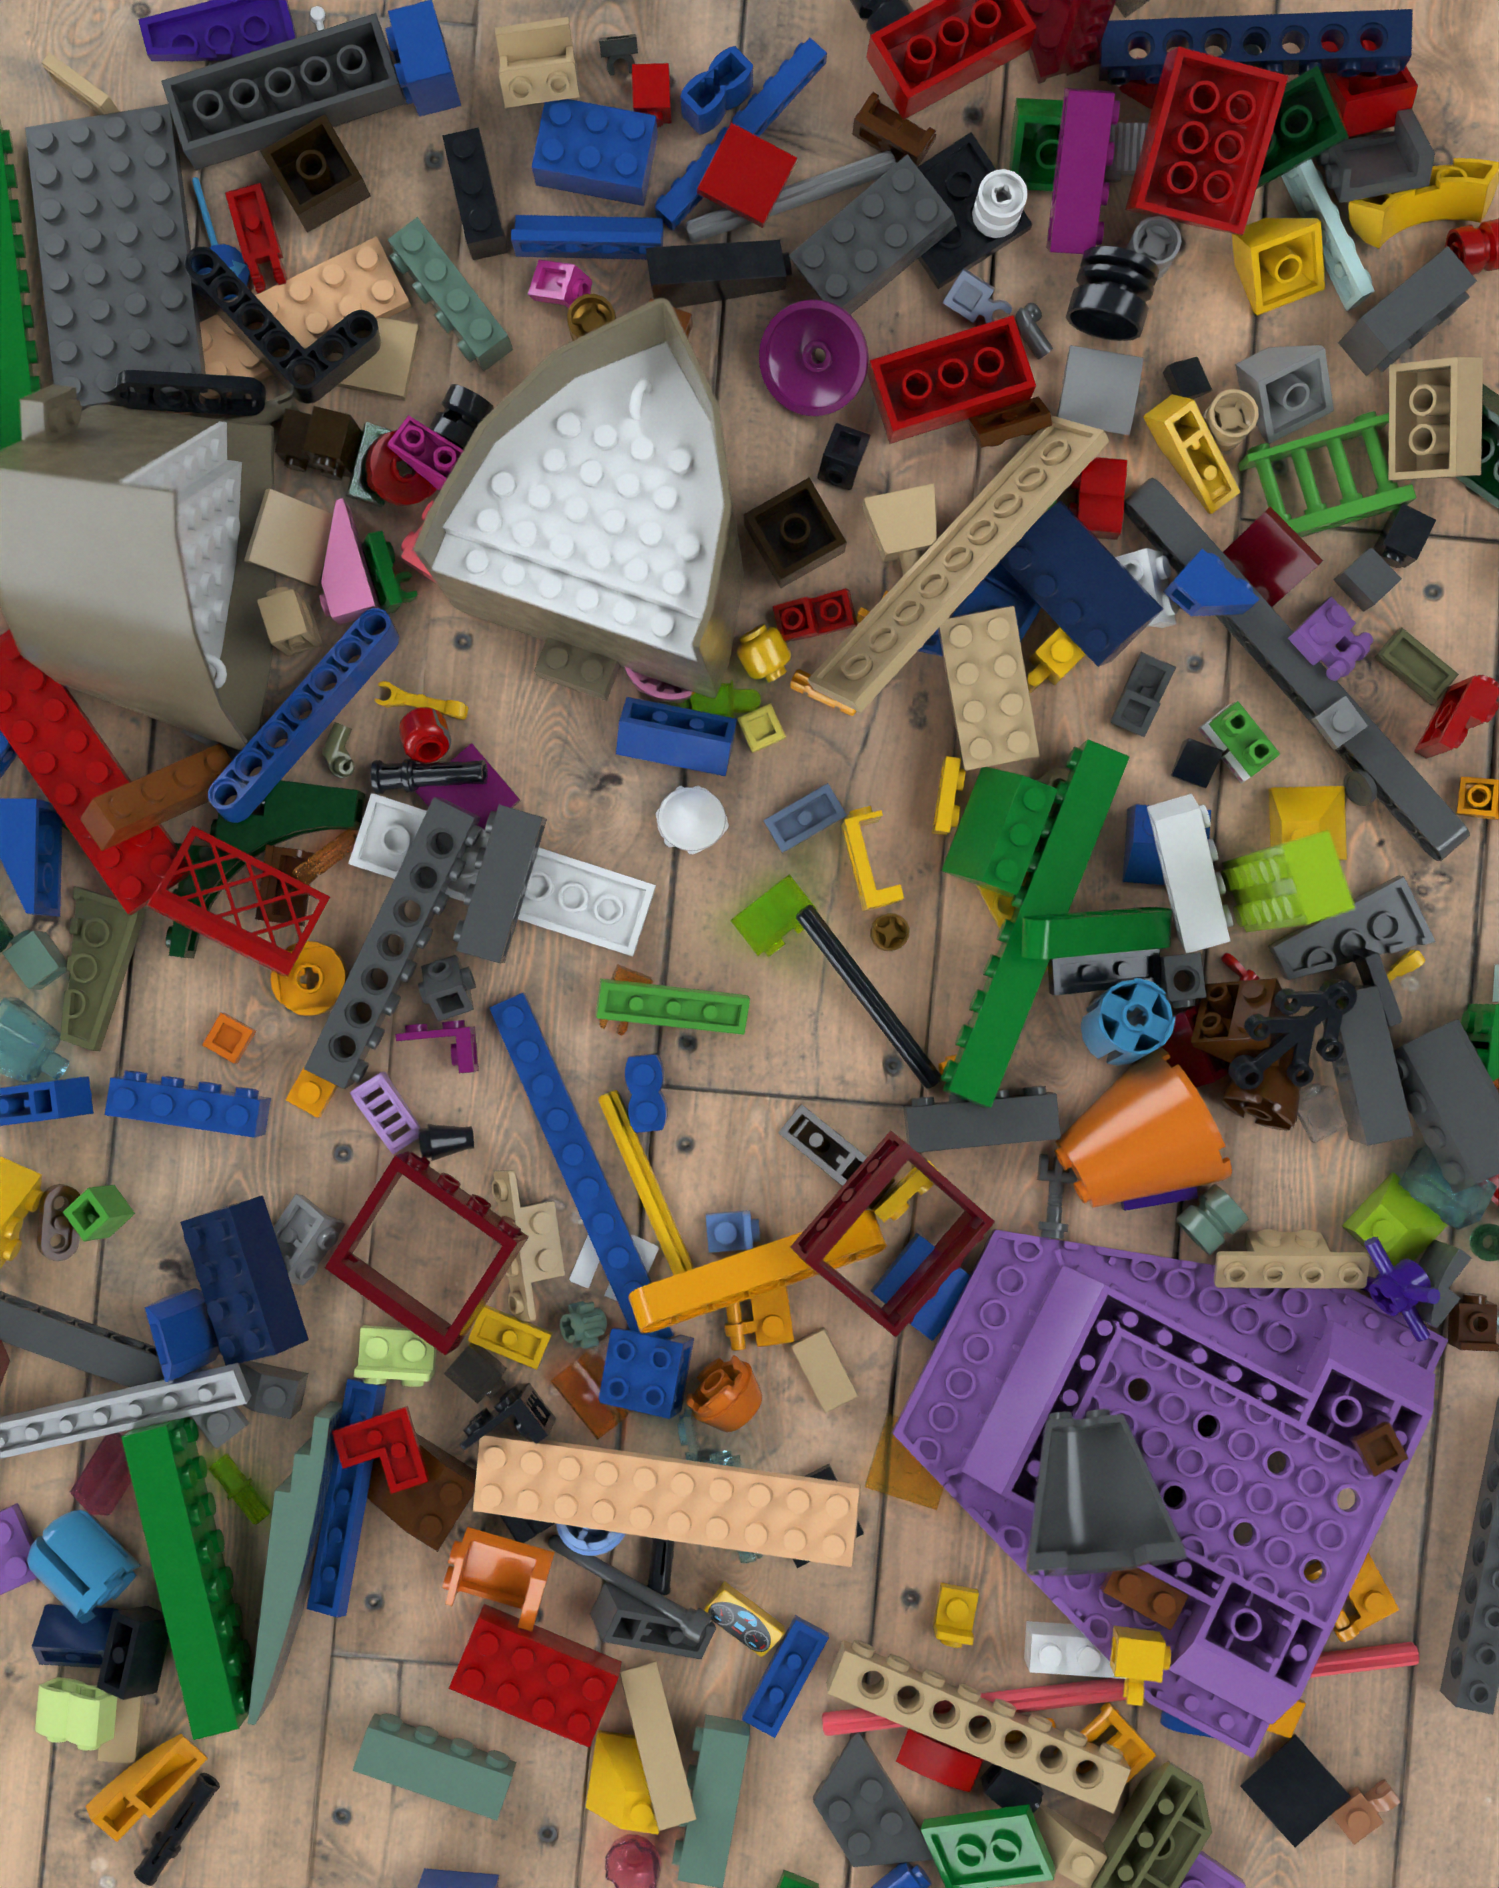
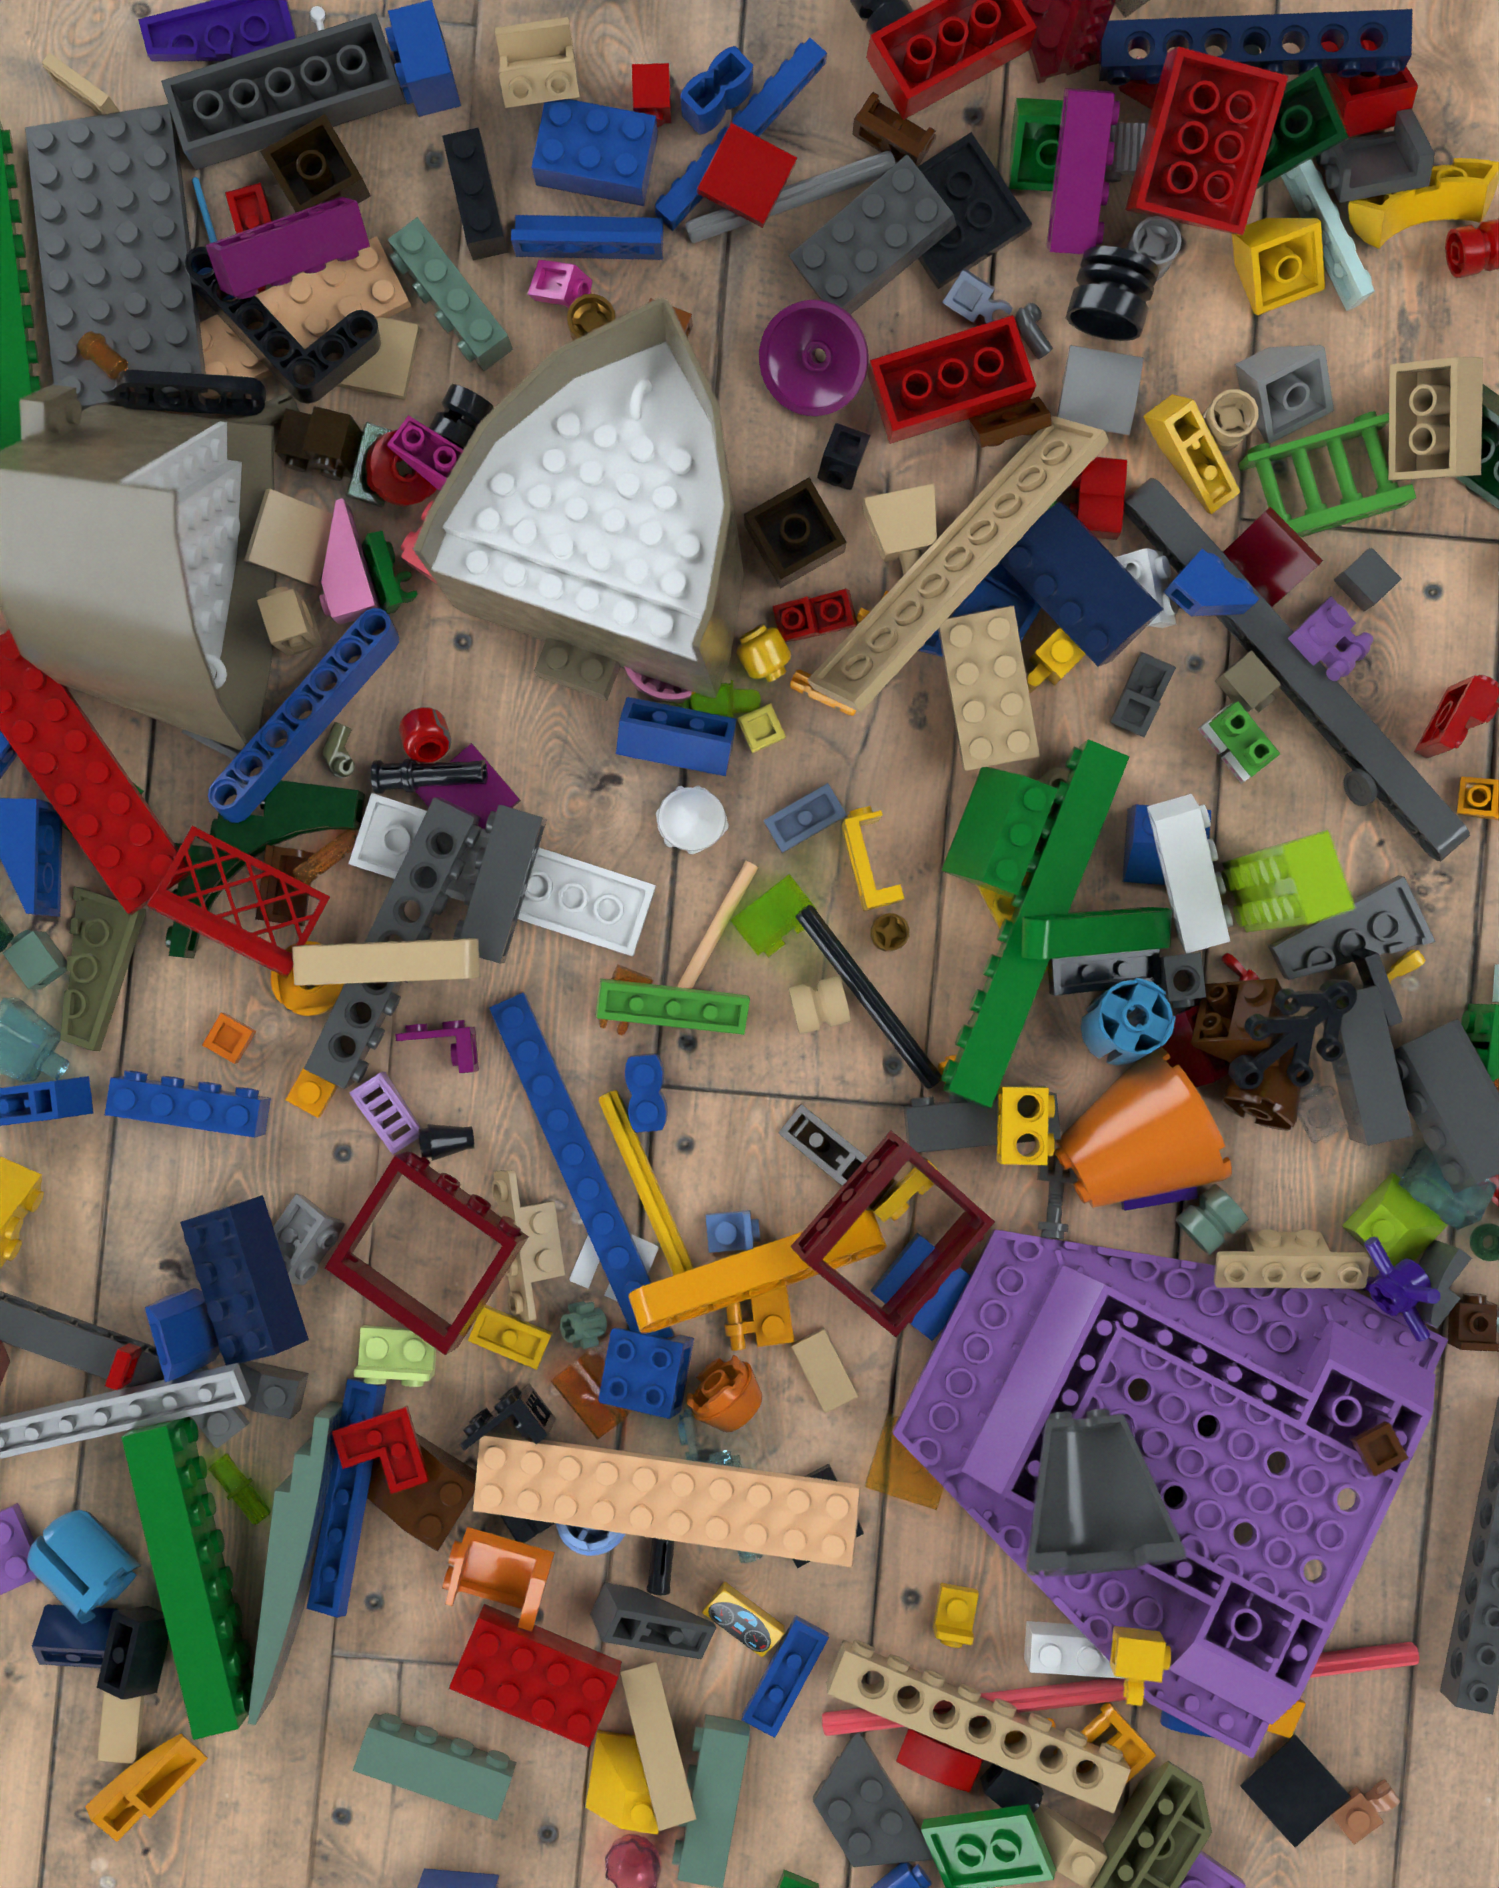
yellowish green brick [35,1677,117,1751] -> none
reddish brown plate [37,1184,80,1261] -> none
bright green brick [63,1185,135,1242] -> none
clear pink slope [70,1432,132,1516] -> none
dark orange brick [80,743,232,851] -> none
black pin [134,1773,220,1886] -> none
yellow piece [374,681,469,720] -> none
dark grey brick [418,954,476,1022] -> none
clear smoke brick [444,1343,507,1404] -> none
dark grey piece [548,1535,713,1643] -> none
pearl dark grey tile [599,34,638,76] -> none
black slope [646,240,792,308] -> none
yellow plate [932,756,966,835] -> none
white wheel [972,169,1027,238] -> none
dark orange plate [1100,1567,1189,1630] -> none
black slope [1163,357,1212,399] -> none
black slope [1171,738,1223,788] -> none
yellow slope [1268,786,1347,860] -> none
light orange plate [1304,1552,1400,1642] -> none
light grey plate [1311,696,1368,750] -> none
dark grey brick [1338,246,1477,376] -> none
black brick [1373,504,1436,568] -> none
olive tile [1374,627,1459,705] -> none
none -> clear orange pin [78,331,128,380]
none -> red tile [105,1343,142,1391]
none -> magenta brick [205,196,370,299]
none -> tan beam [292,938,480,985]
none -> light nougat bar [677,860,759,989]
none -> tan wheel [788,976,851,1034]
none -> yellow brick [997,1085,1055,1165]
none -> dark tan brick [1215,650,1281,713]

